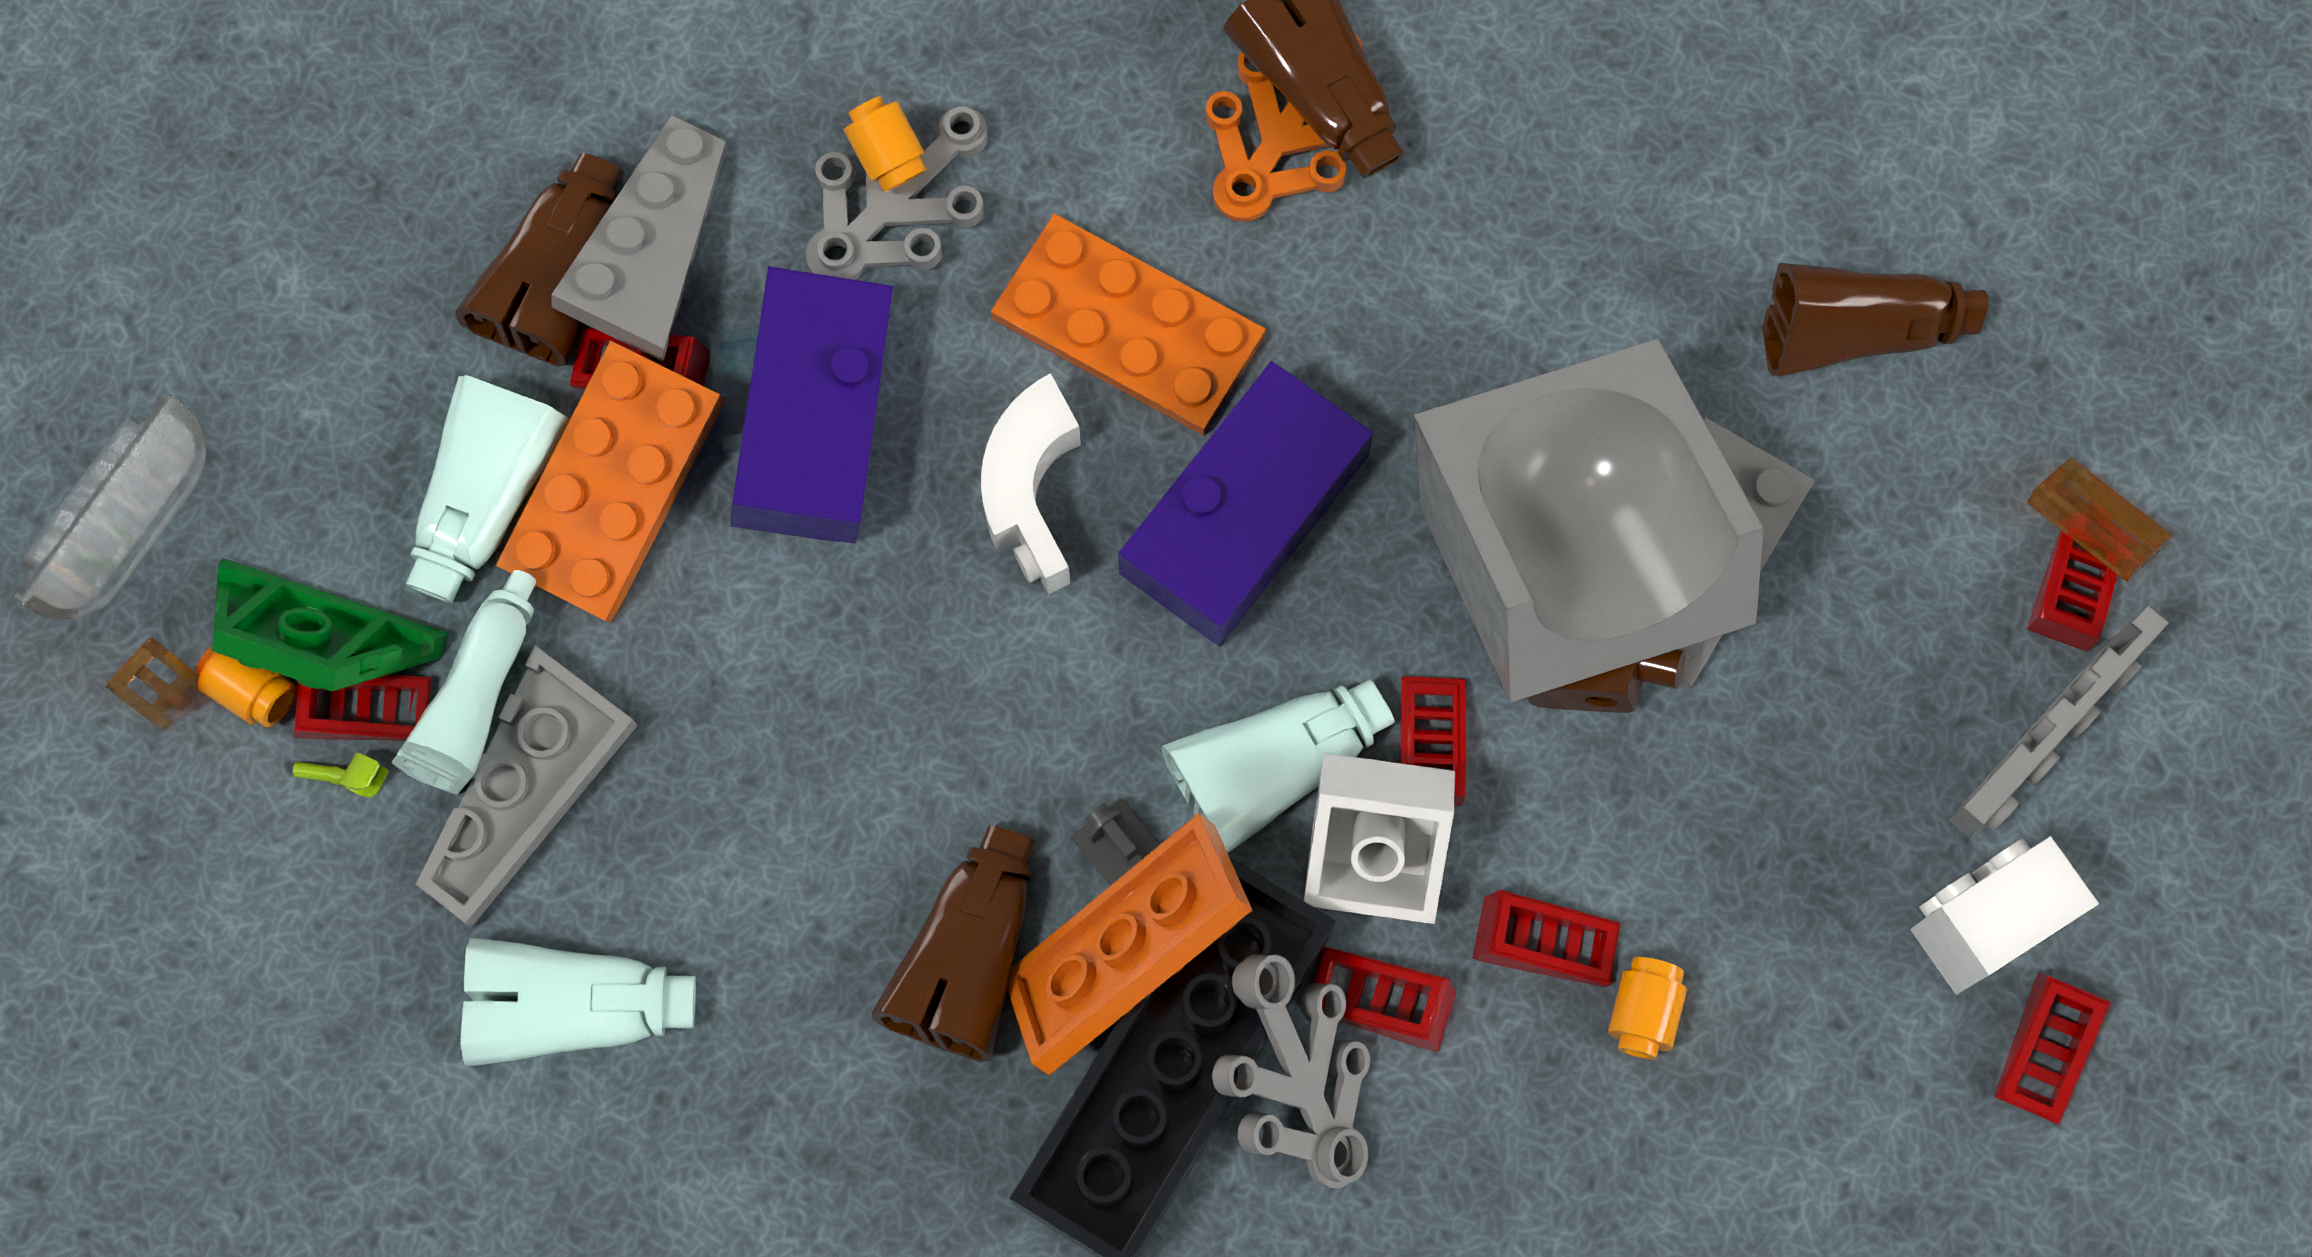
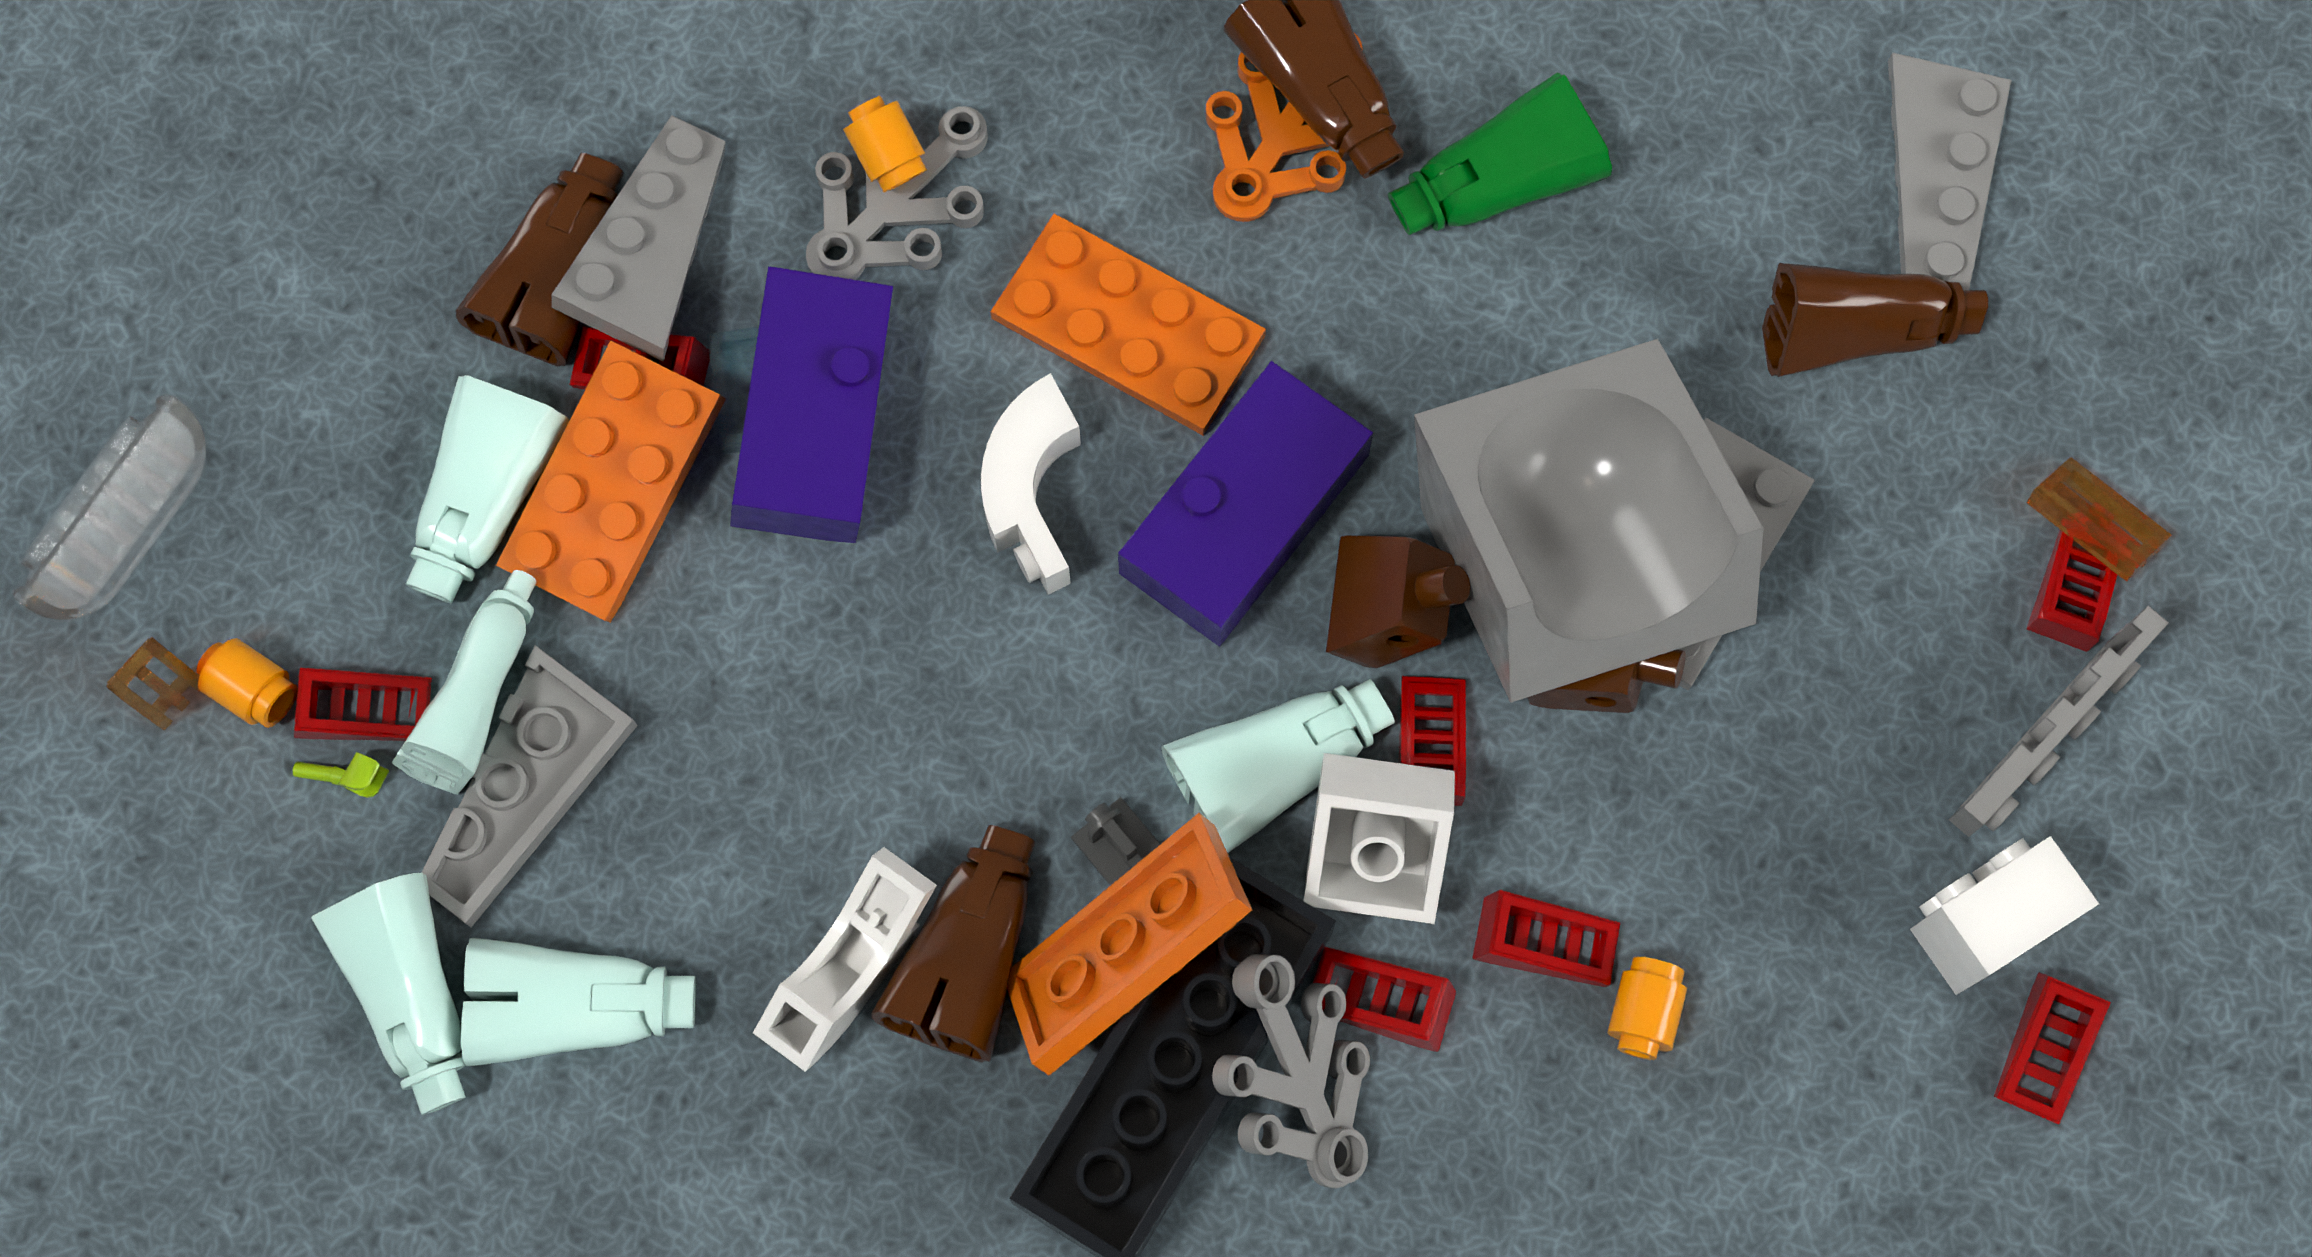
green wing [212,558,448,691] -> none
none -> light aqua piece [311,873,466,1115]
none -> white arch [753,847,937,1072]
none -> reddish brown torso [1326,535,1470,668]
none -> green piece [1388,72,1612,235]
none -> light grey wing [1888,52,2011,290]

